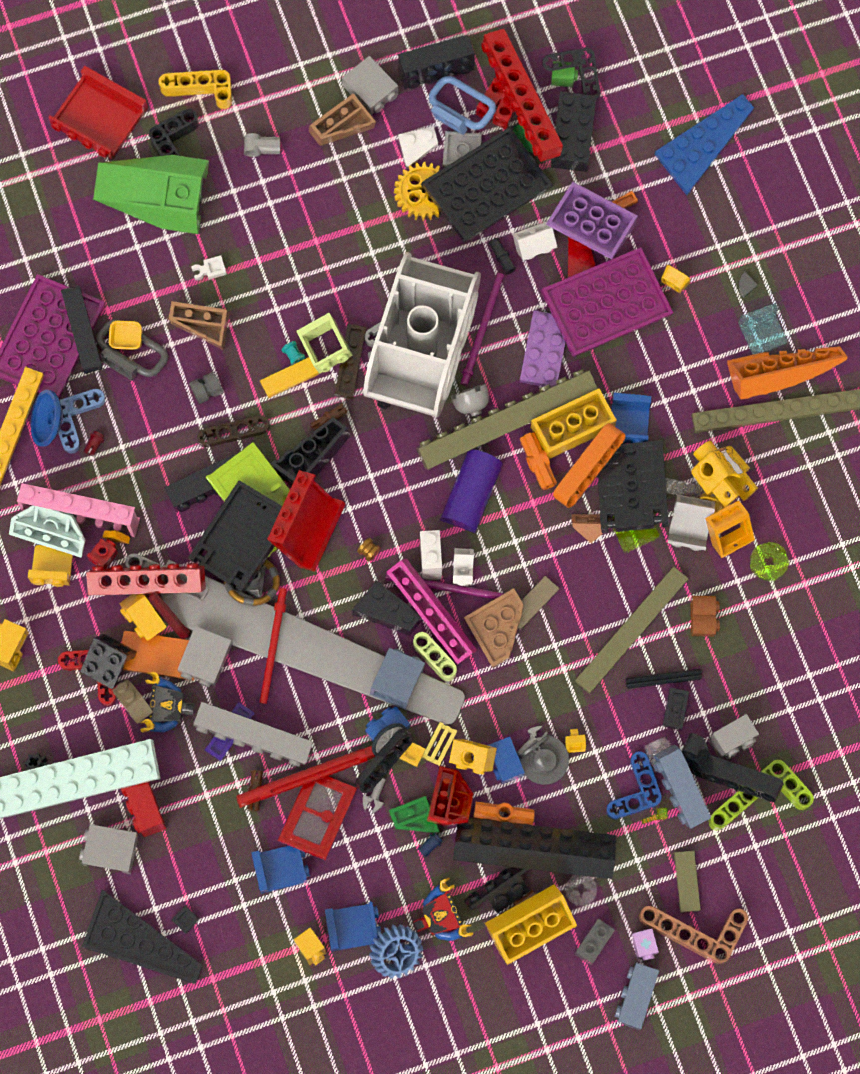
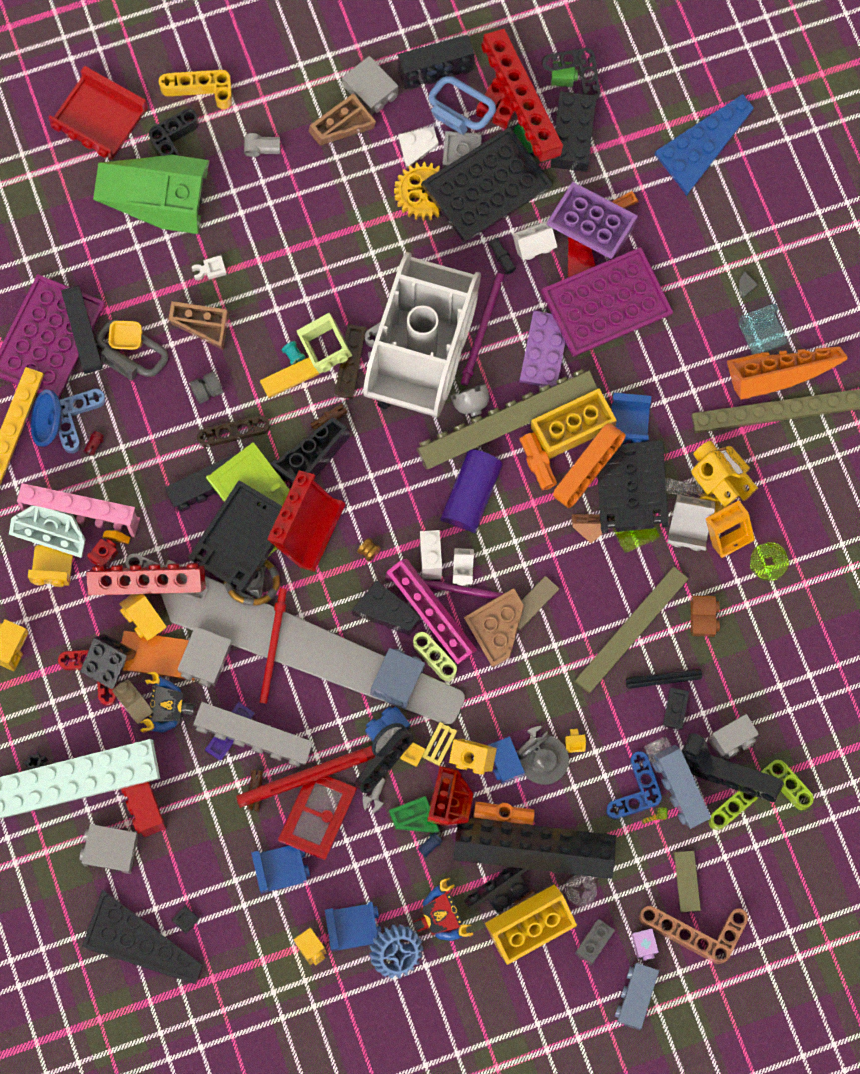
dark red axle [147,592,190,639] -> none
yellow piece [661,265,691,293] -> none

